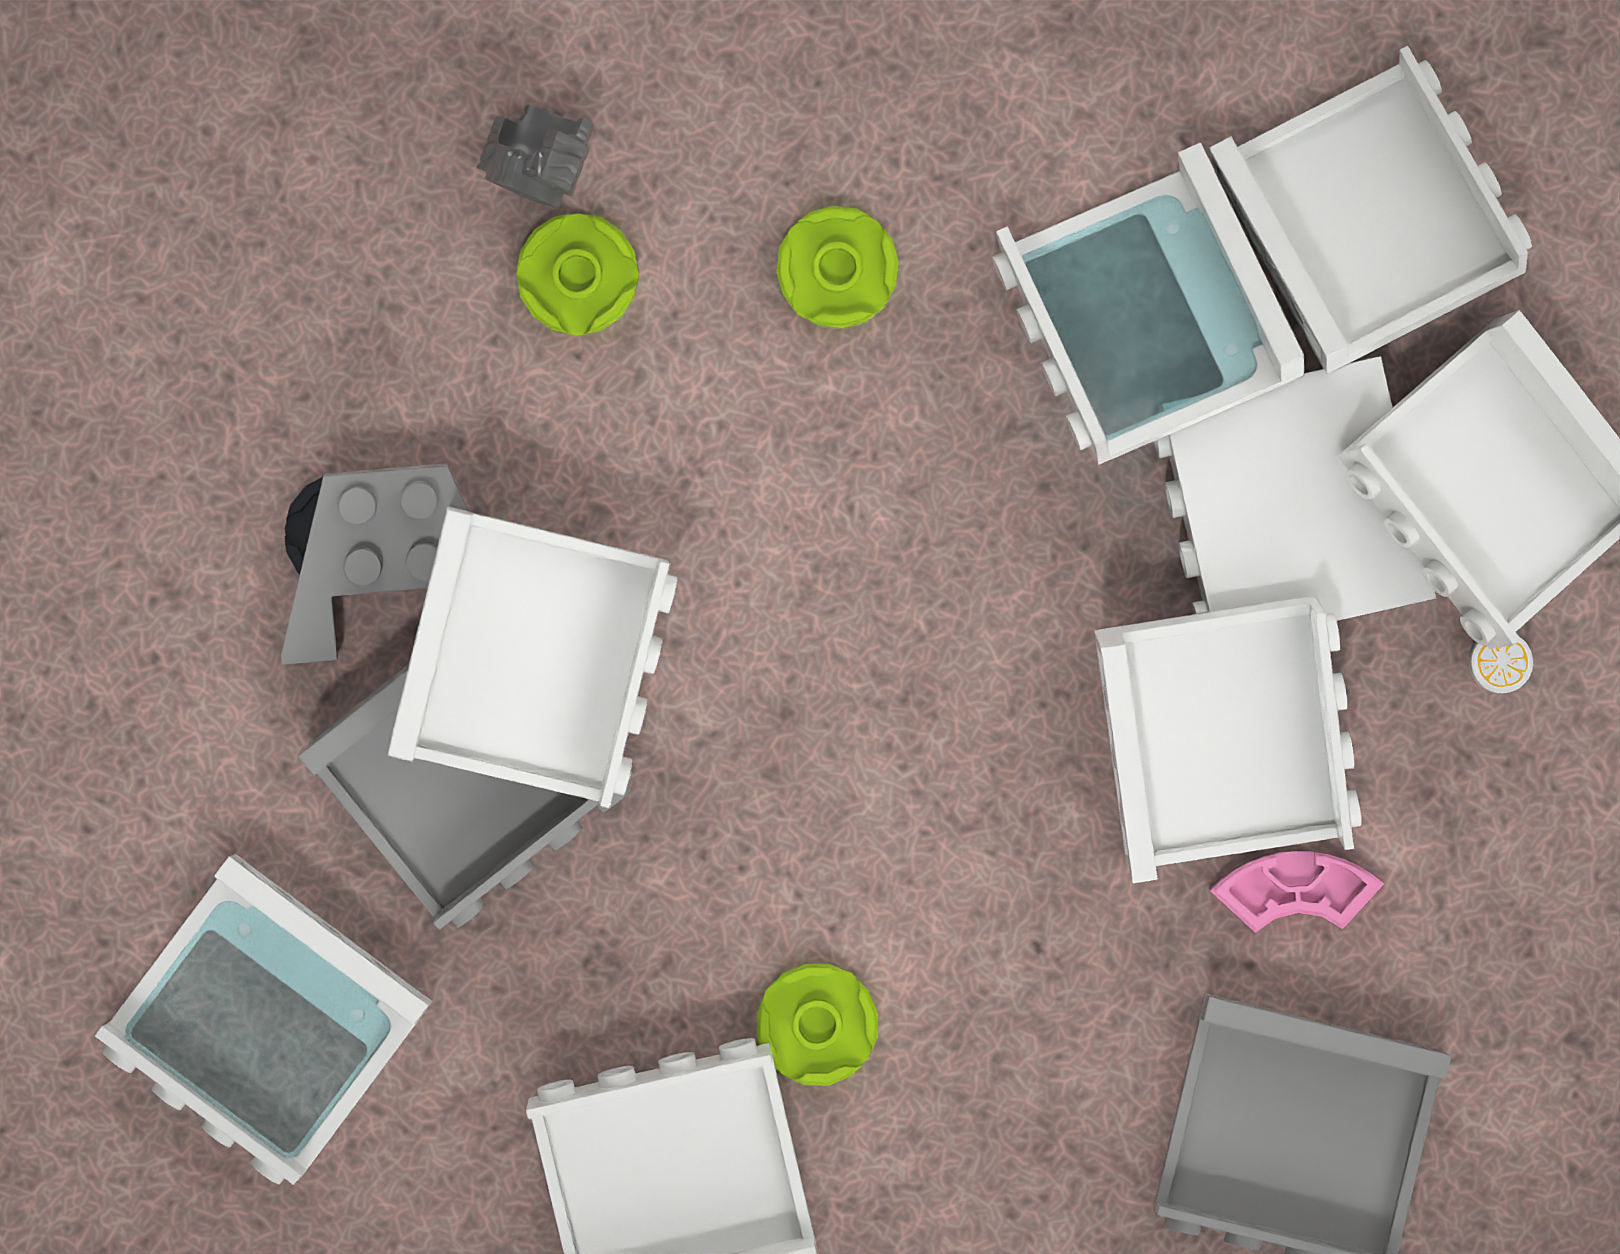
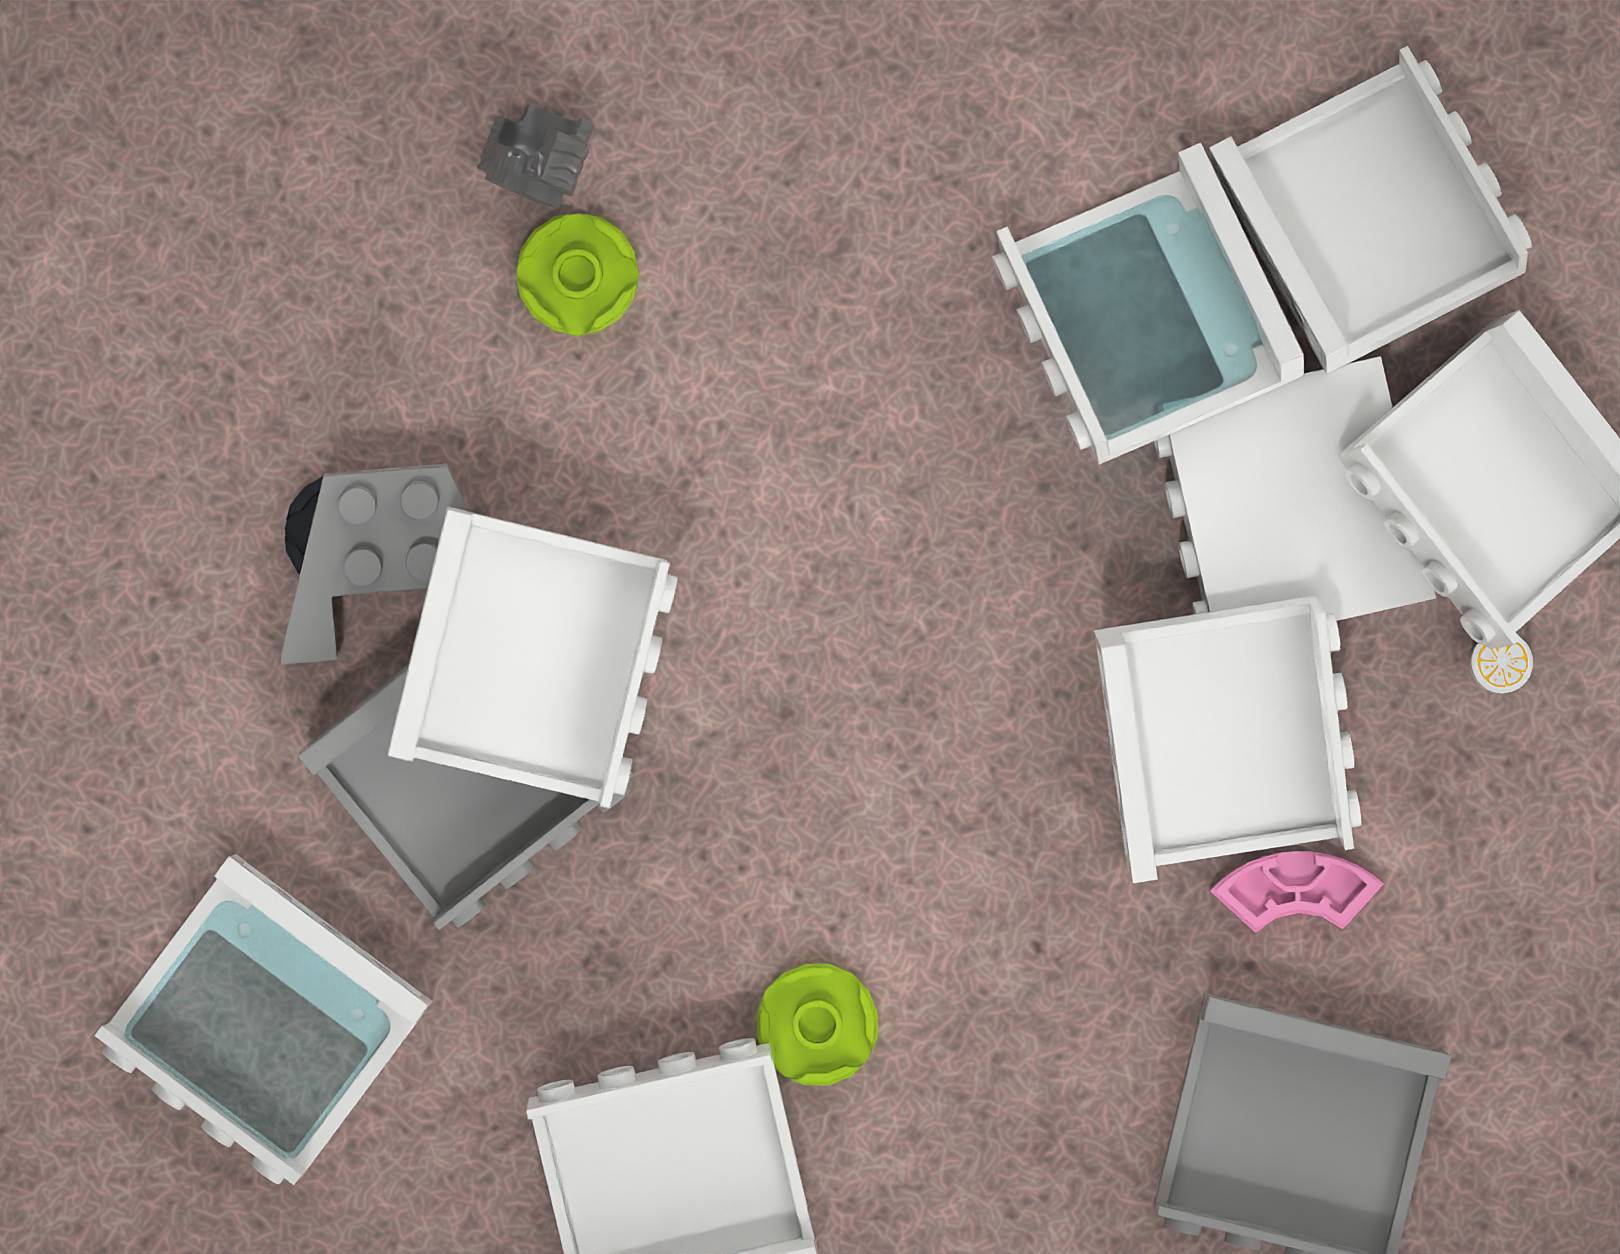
lime tile [776,206,899,329] -> none

